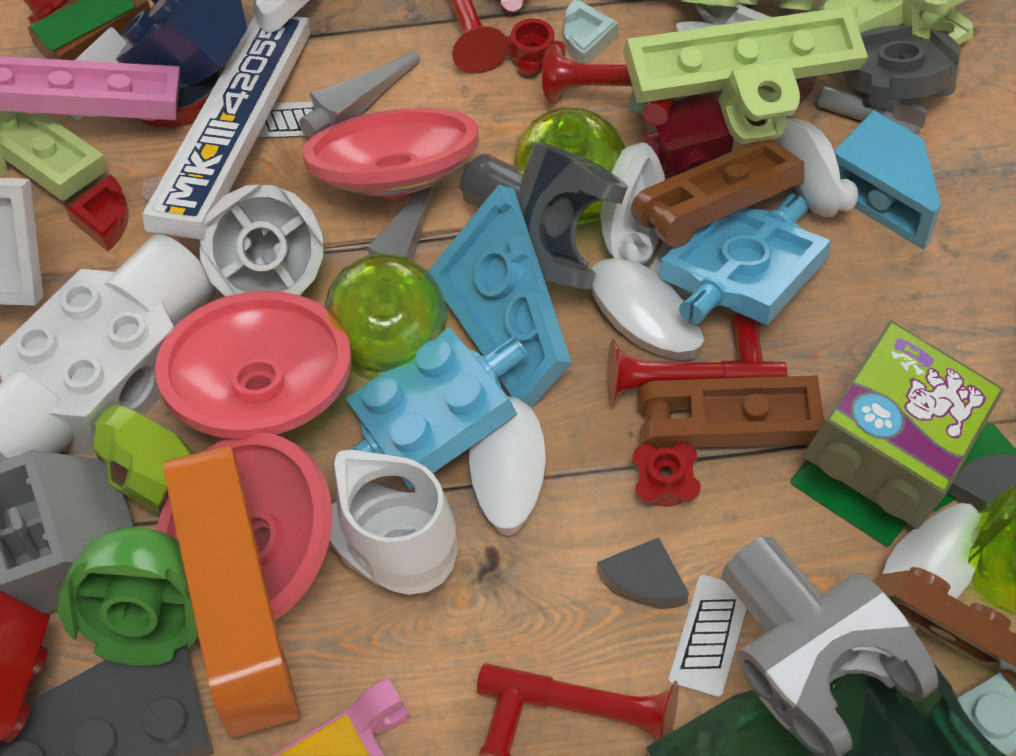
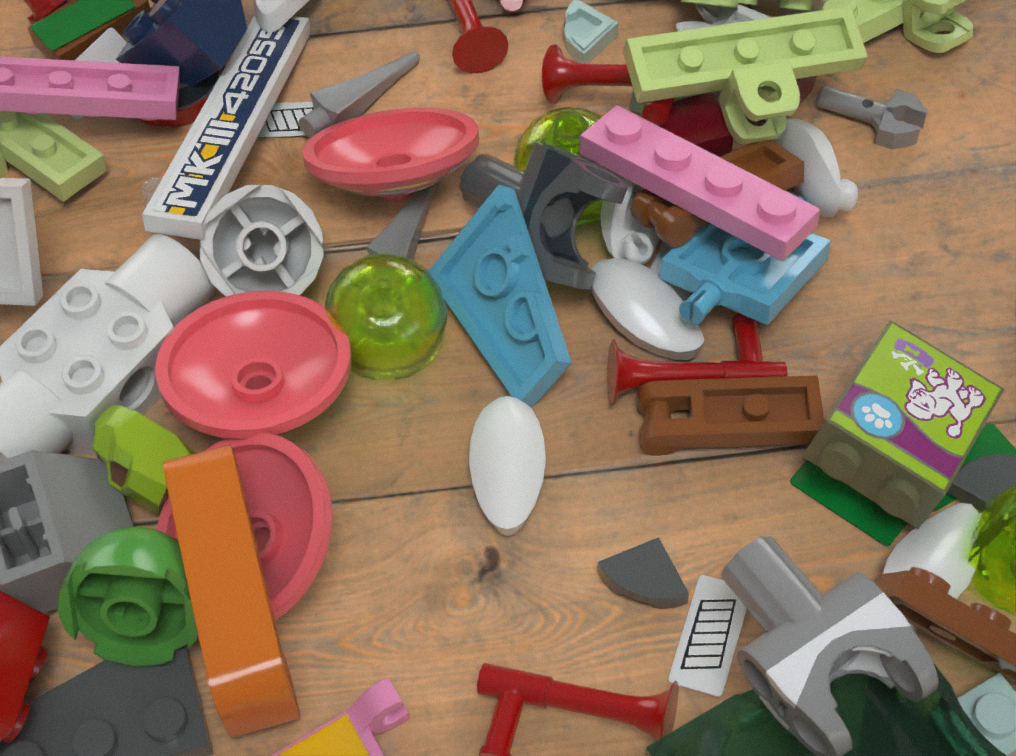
red tile [66,174,129,251] -> none
white helmet [329,450,458,595] -> none
medium azure plate [333,327,529,490] -> none
red plate [506,18,565,75] -> none
red plate [632,442,701,507] -> none
medium azure slope [834,110,941,250] -> none
dark grey plate [843,25,961,108] -> none
none -> bright pink plate [579,105,821,262]

